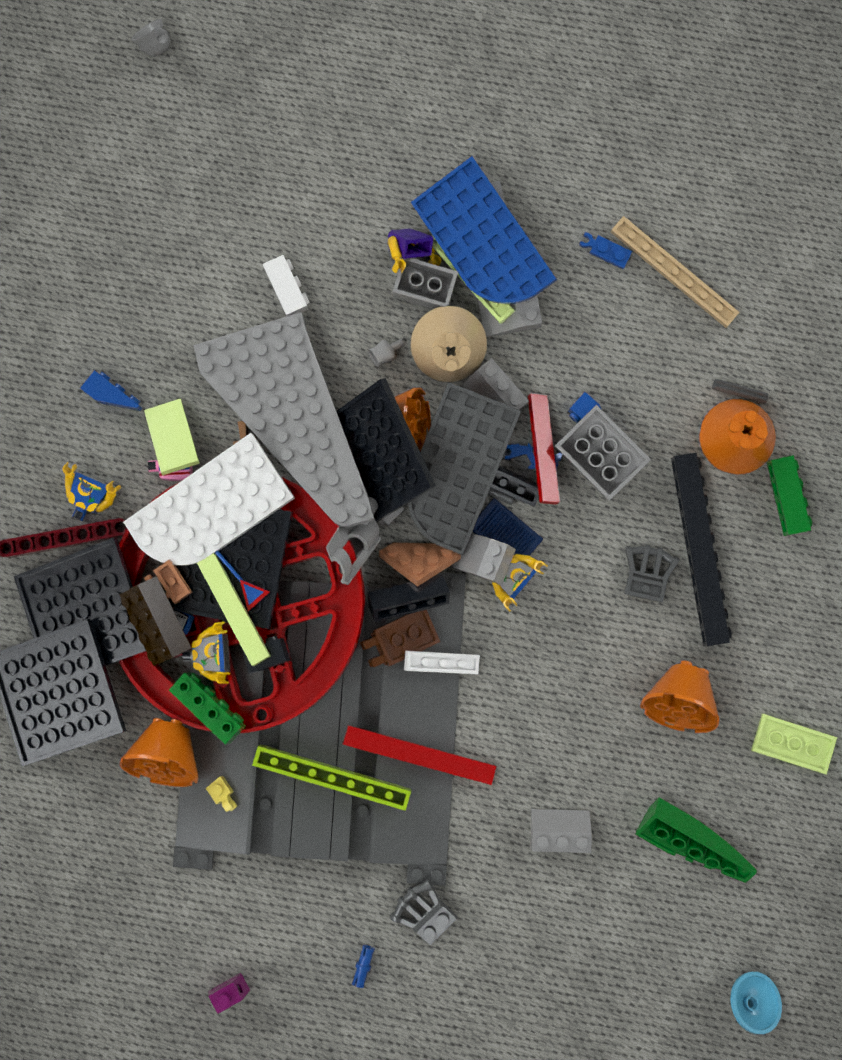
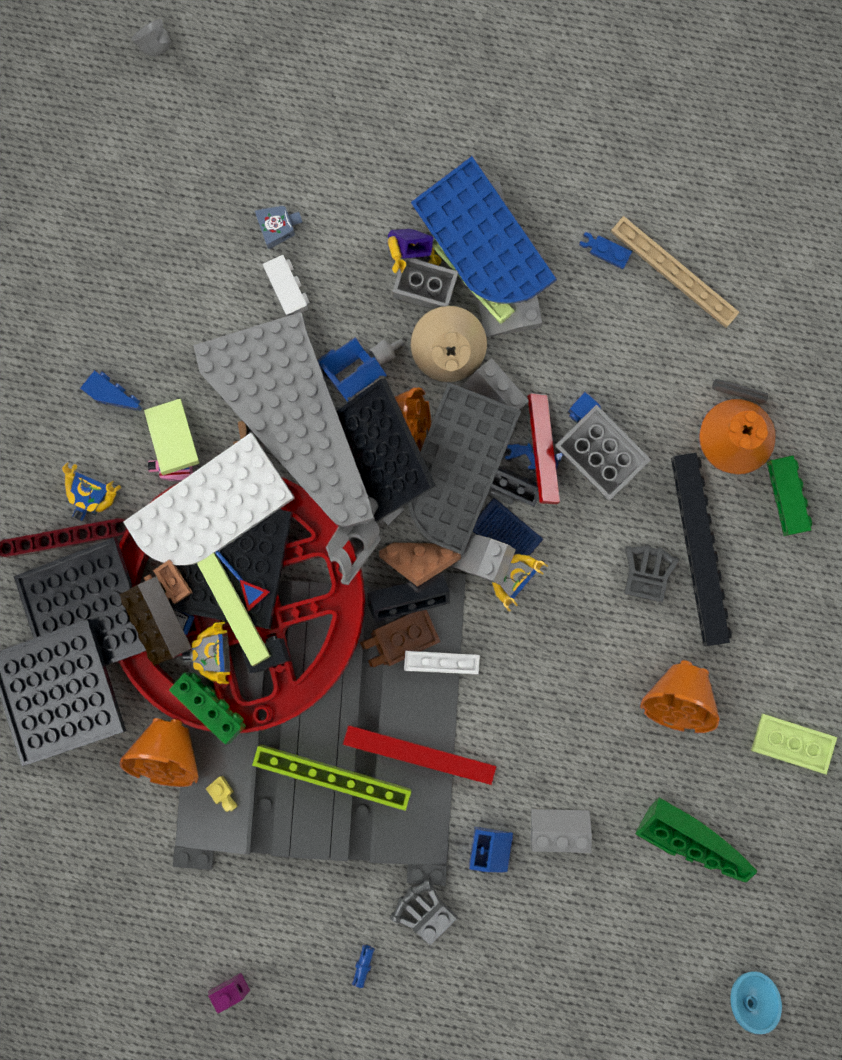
none -> sand blue torso [255,206,302,249]
none -> blue piece [318,337,387,401]
none -> blue slope [469,827,513,872]

